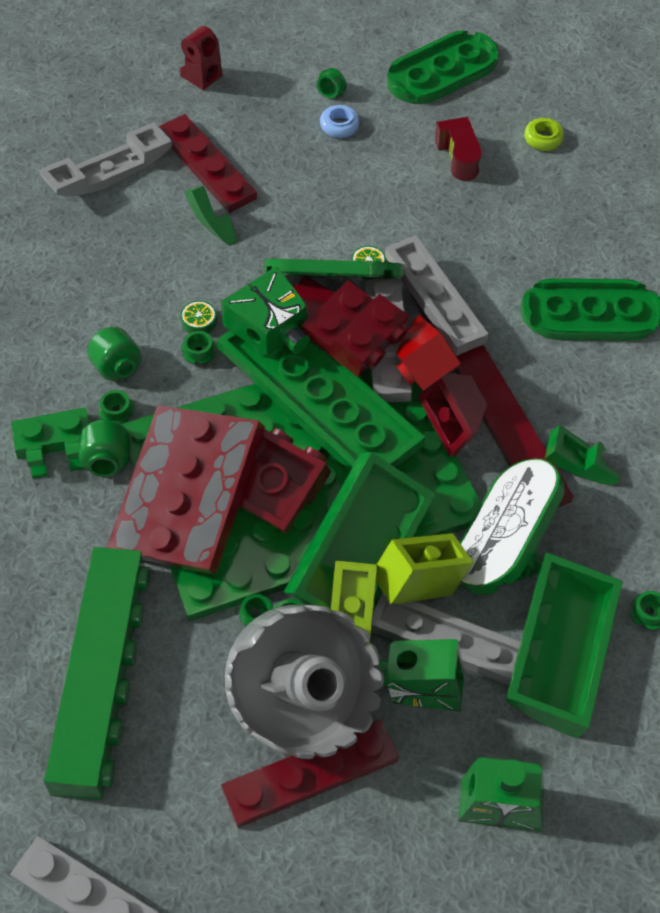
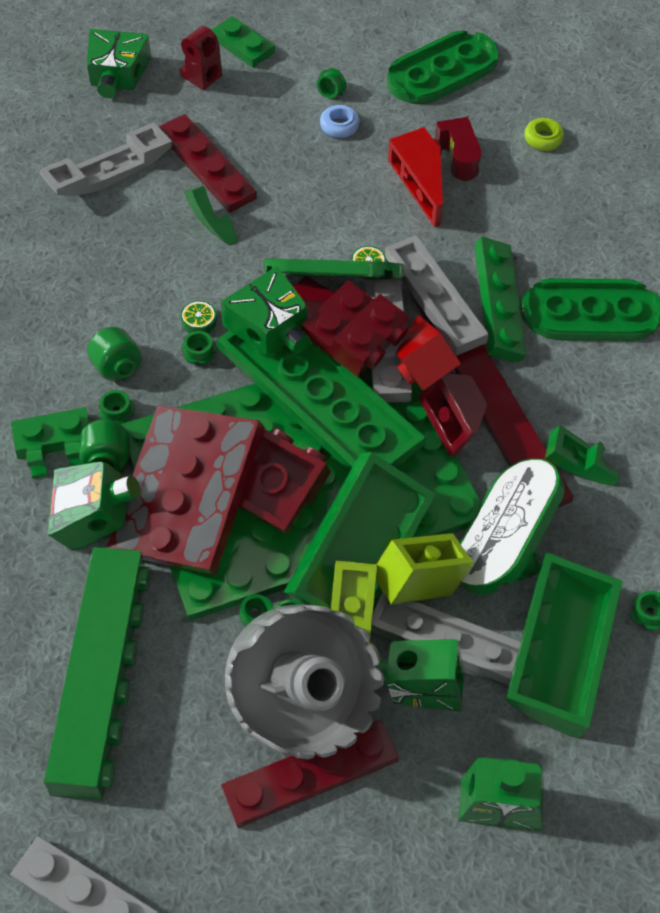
none -> green torso [48,461,141,550]
none -> green torso [87,29,151,98]
none -> green plate [211,16,275,68]
none -> red slope [388,127,443,227]
none -> green plate [474,236,527,362]

